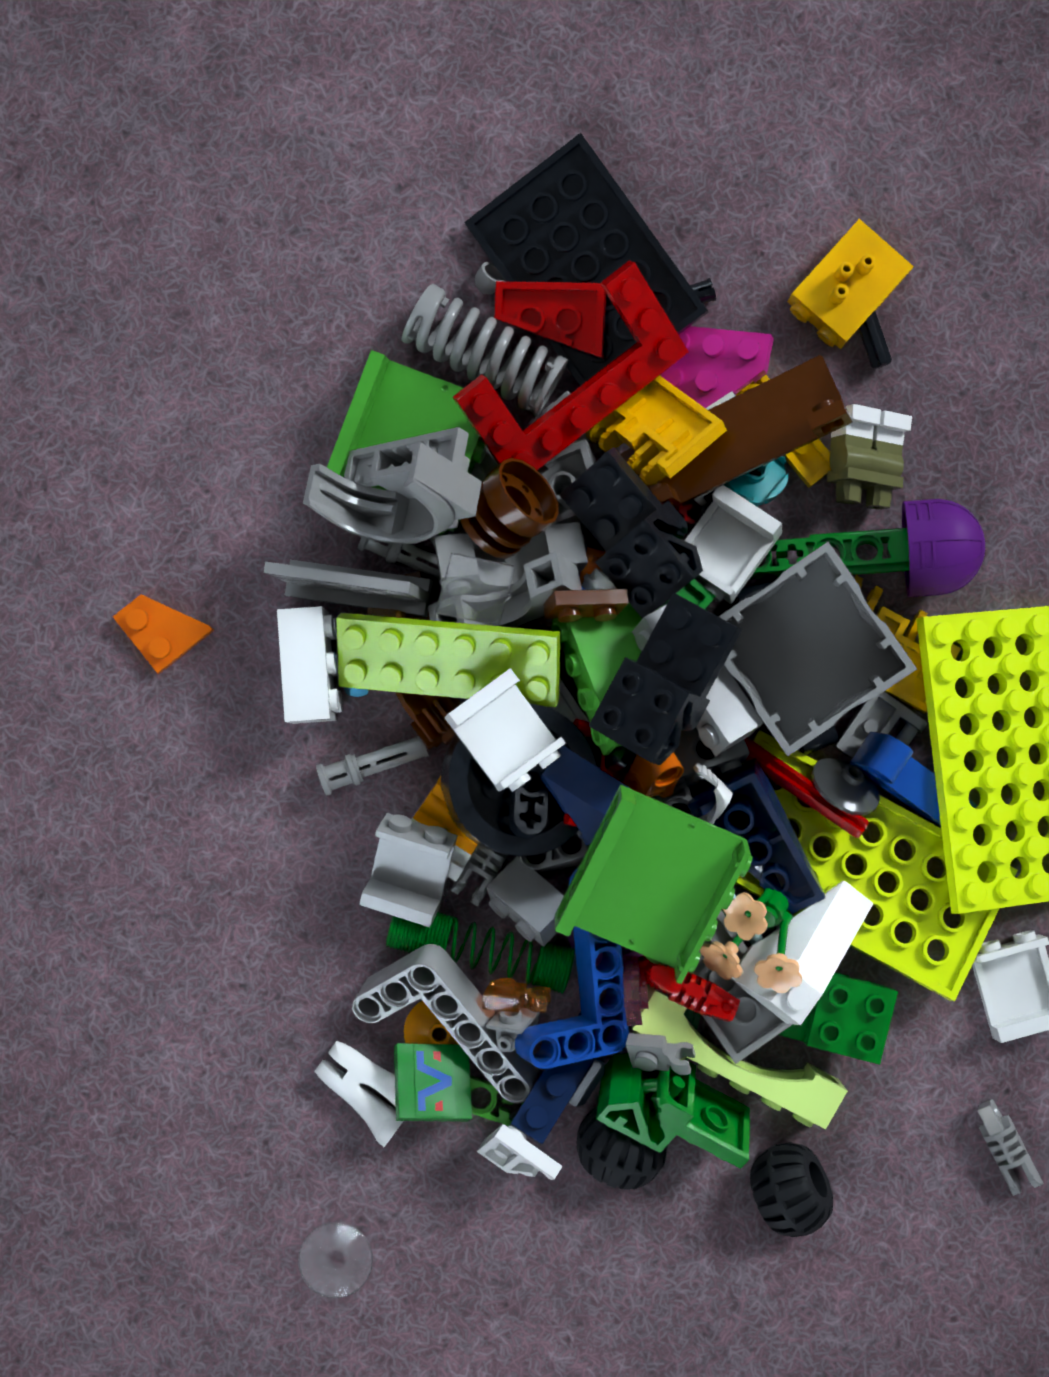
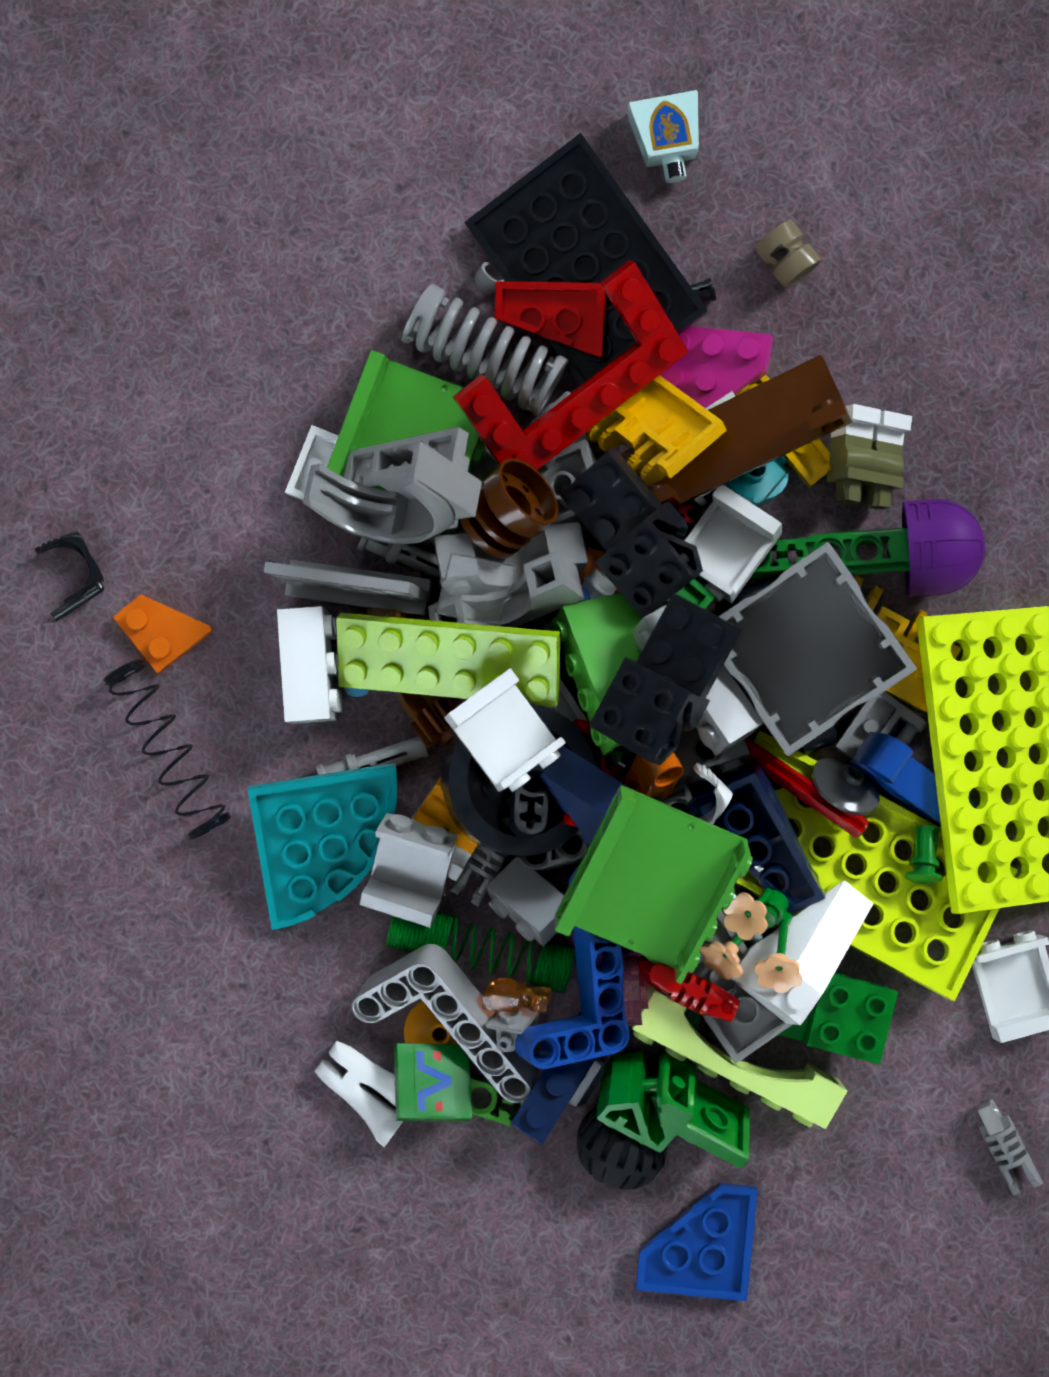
clear dish [298,1222,373,1298] -> none
white wing [477,1124,562,1180] -> none
reddish brown plate [543,589,629,623] -> none
light grey plate [625,1033,696,1075] -> none
black wheel [750,1142,833,1237] -> none
yellow piece [787,219,914,369] -> none
none -> black helmet [35,531,104,621]
none -> black piece [103,658,231,840]
none -> teal plate [248,763,398,930]
none -> white plate [285,425,339,501]
none -> light aqua torso [627,90,699,183]
none -> blue plate [635,1182,758,1301]
none -> dark tan wheel [754,219,822,289]
none -> green pin [905,825,942,884]

